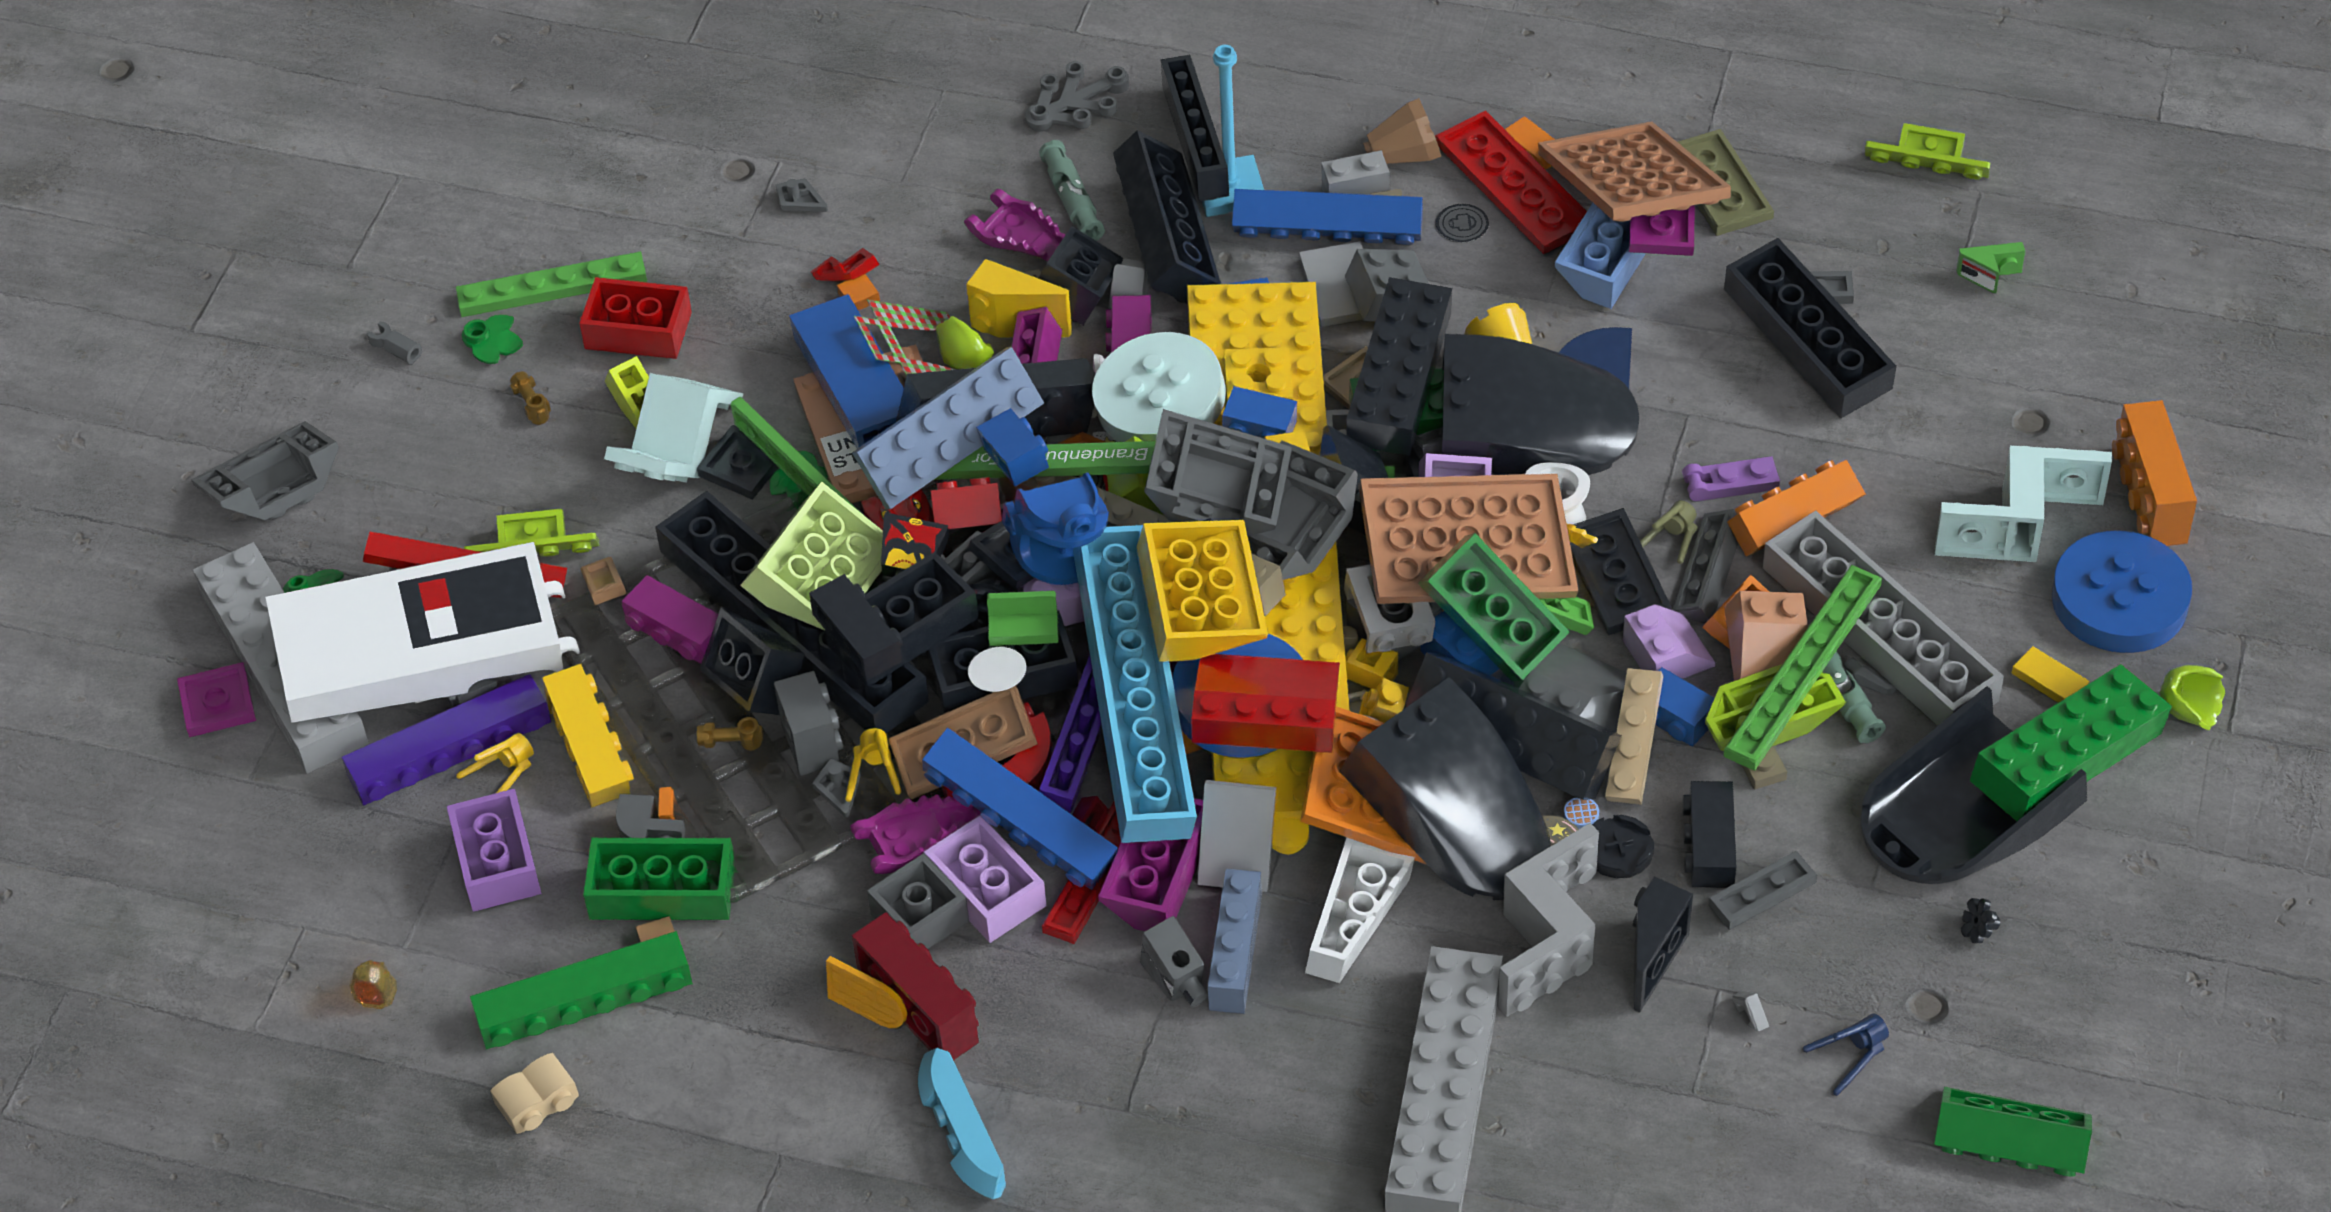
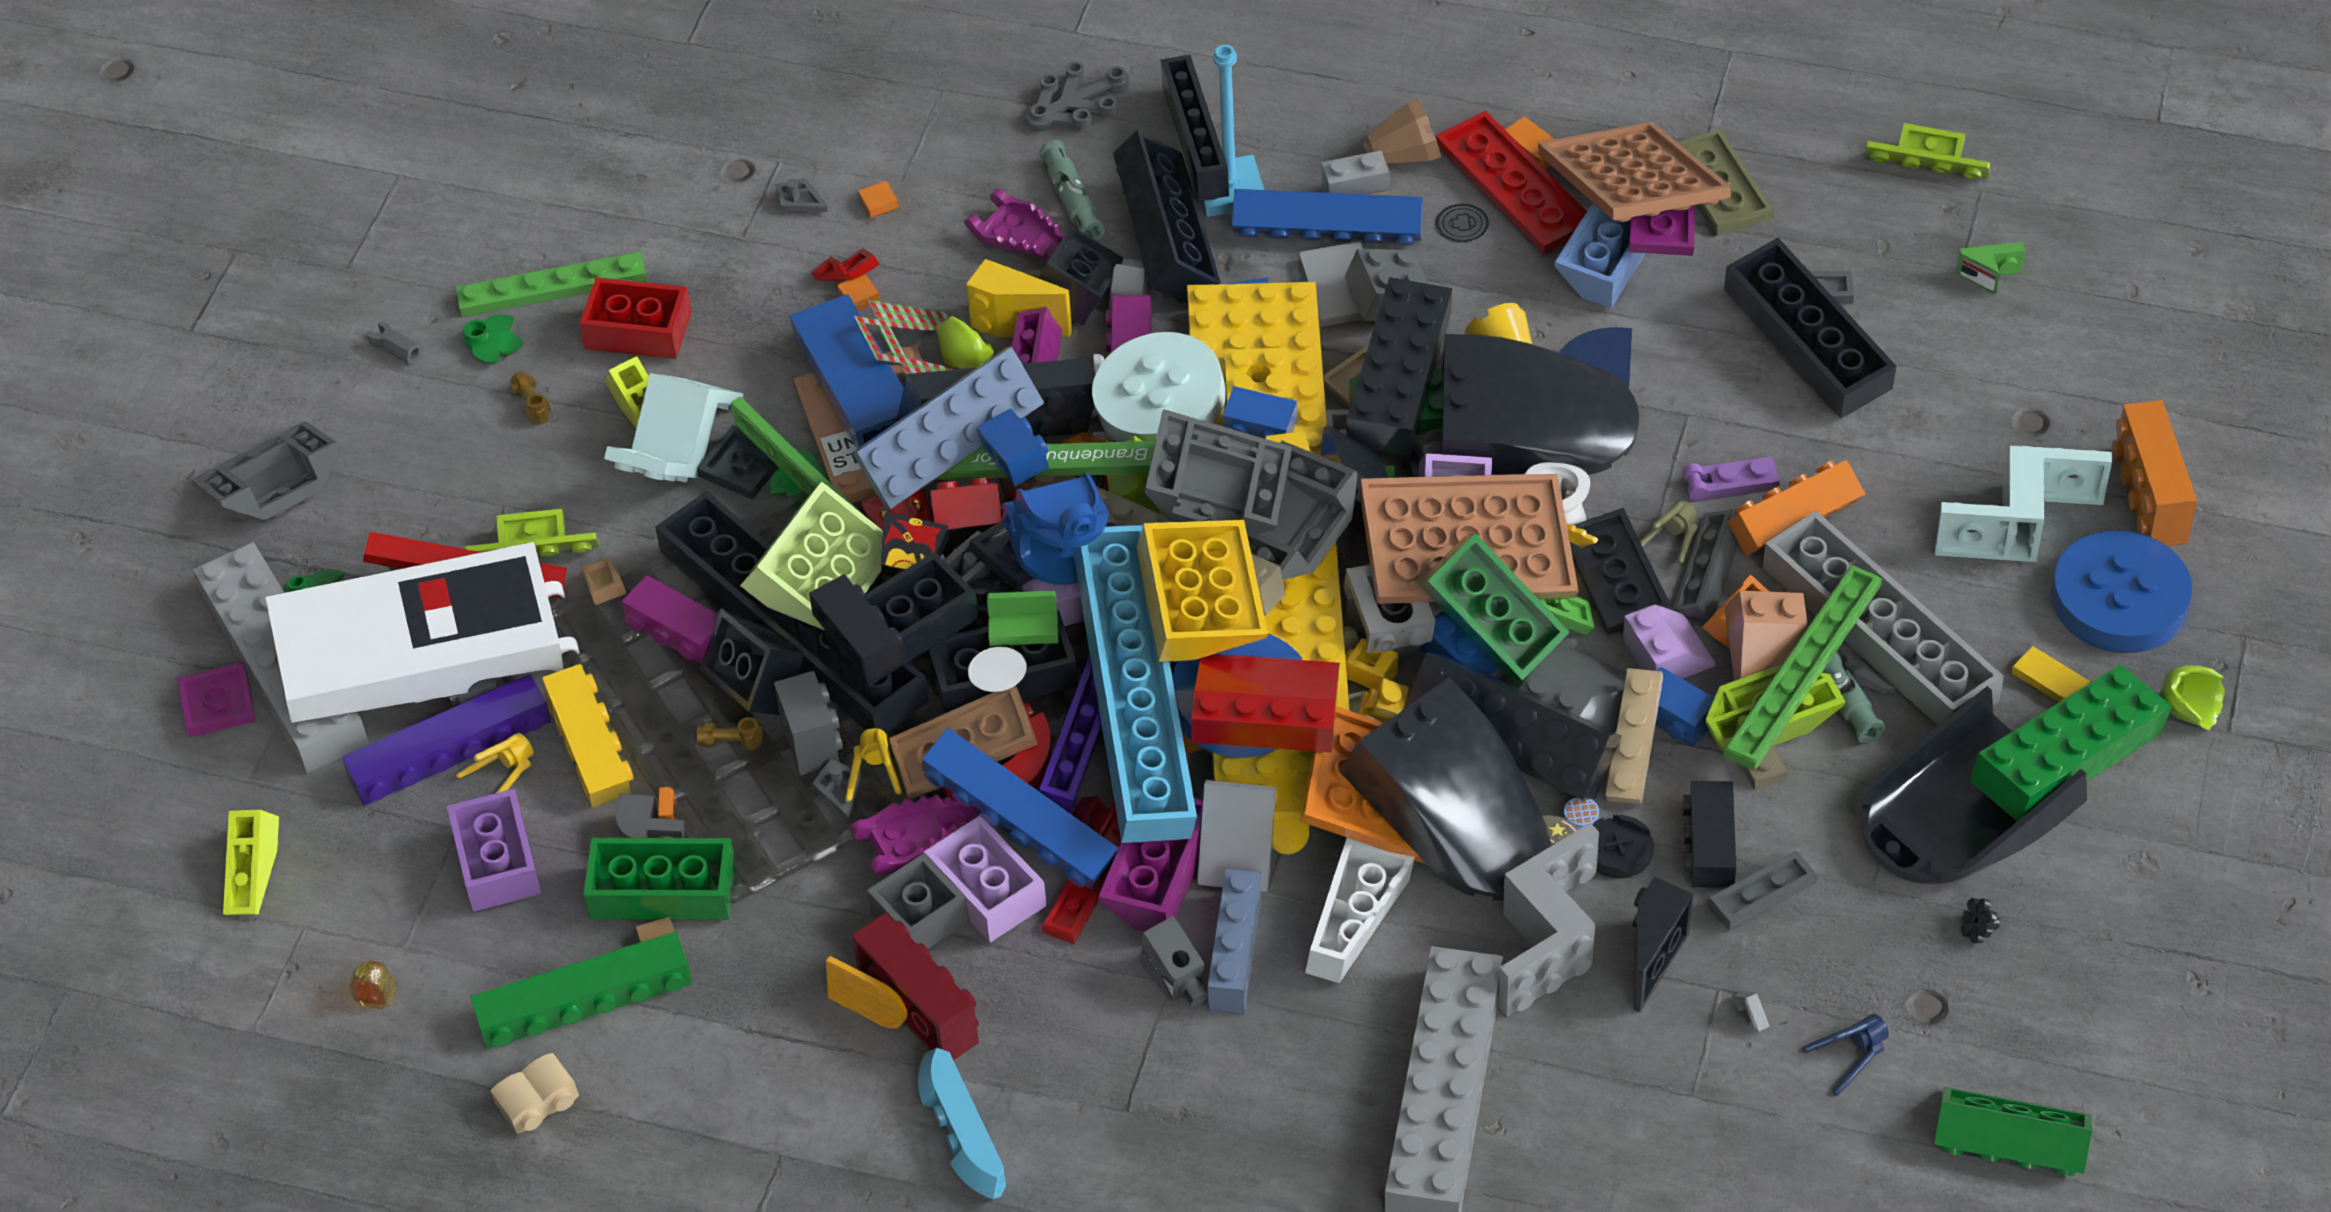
none -> neon yellow slope [223,810,279,915]
none -> orange tile [858,181,899,218]

